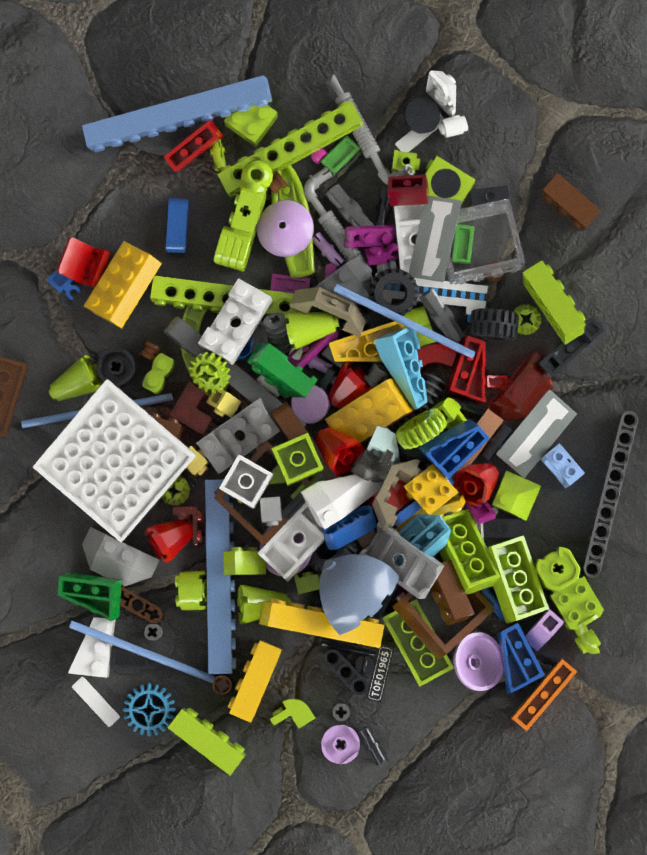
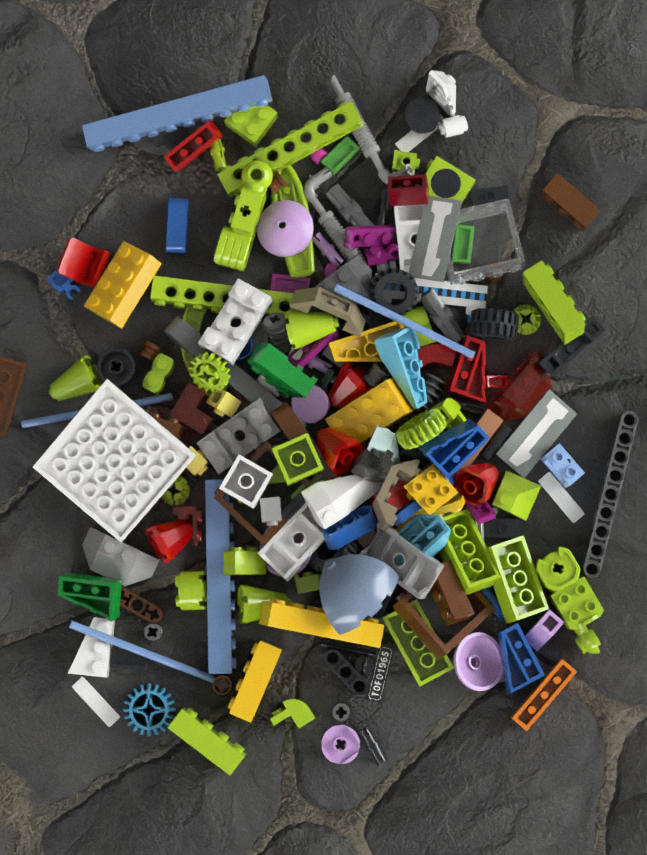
none -> white sticker [538,472,585,523]

